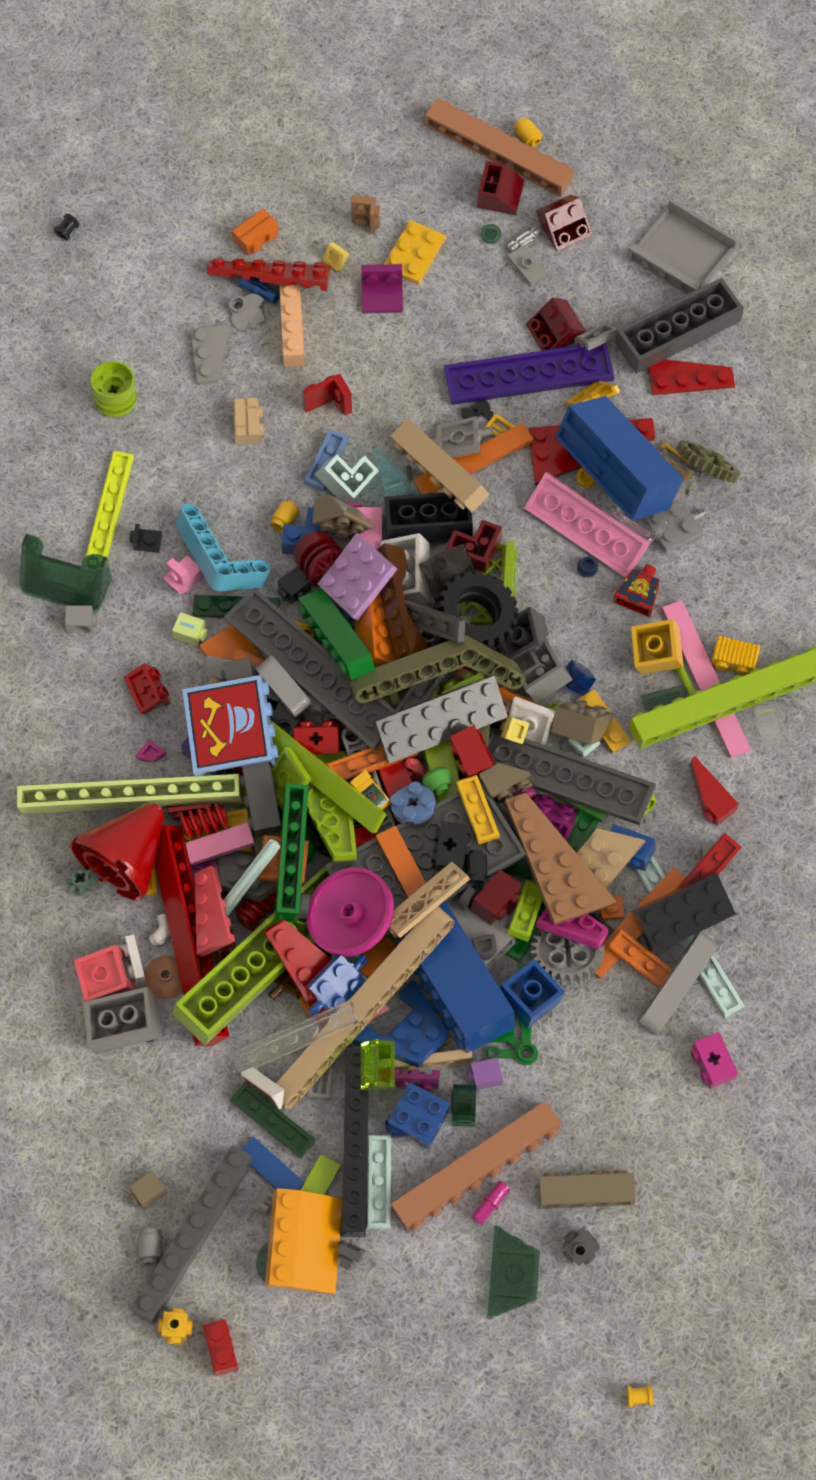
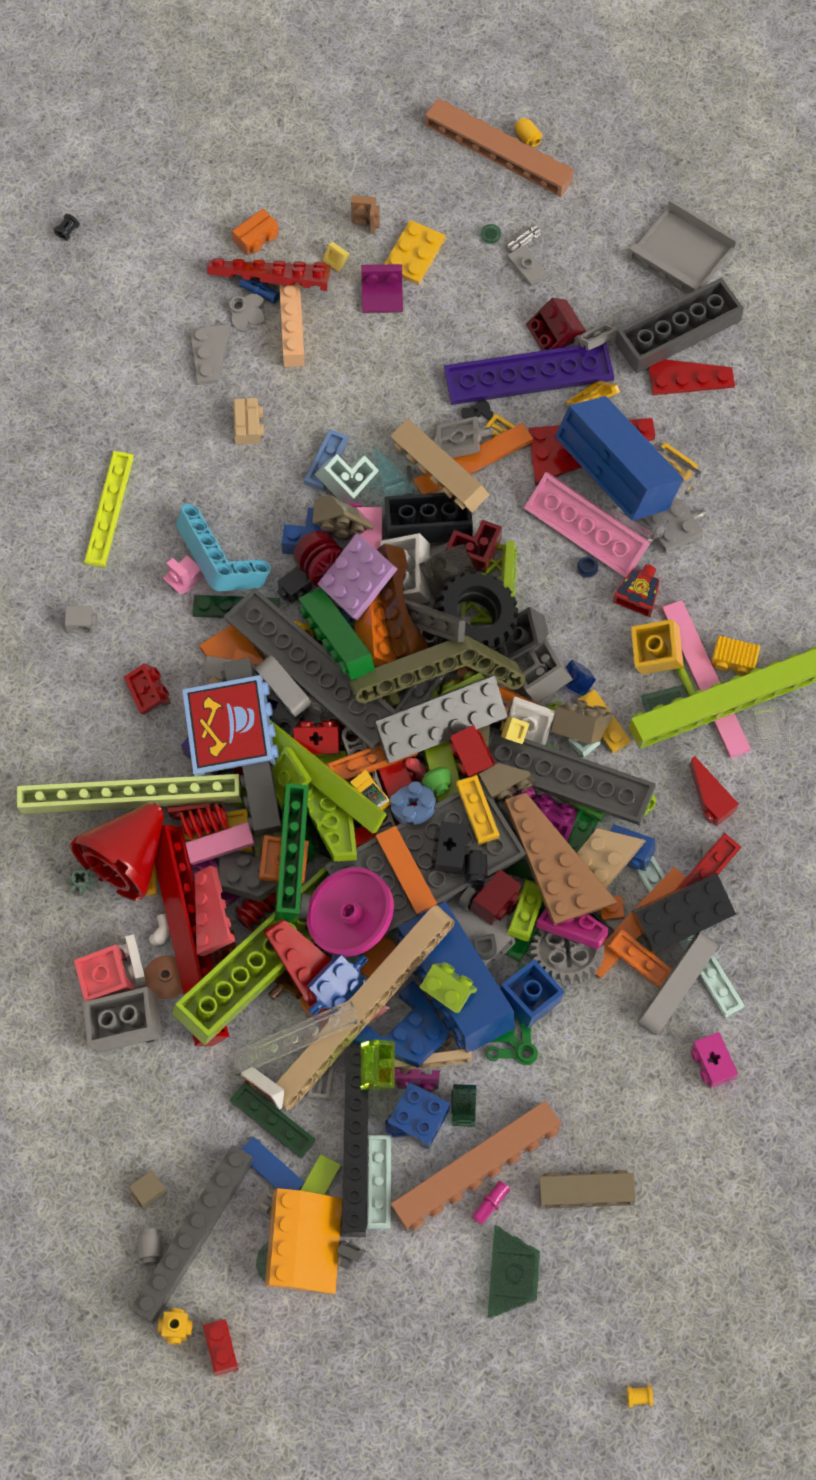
clear green windscreen [19,534,112,612] -> none
lime wheel [90,361,137,417] -> none
black bracket [130,524,162,553] -> none
dark pink tile [135,740,167,762] -> none
yellowish green brick [172,612,207,647] -> none
light aqua axle [224,839,280,917] -> none
yellow brick [270,500,299,533] -> none
red bracket [303,373,352,415] -> none
tan fence [388,862,470,938] -> none
medium lavender brick [467,1058,503,1091] -> none
dark red slope [477,161,525,215] -> none
slope [536,195,592,251] -> none
dark grey brick [562,1226,600,1266] -> none
yellow tile [576,468,596,488] -> none
olive gear [676,440,741,483] -> none
none -> lime bracket [420,962,477,1013]

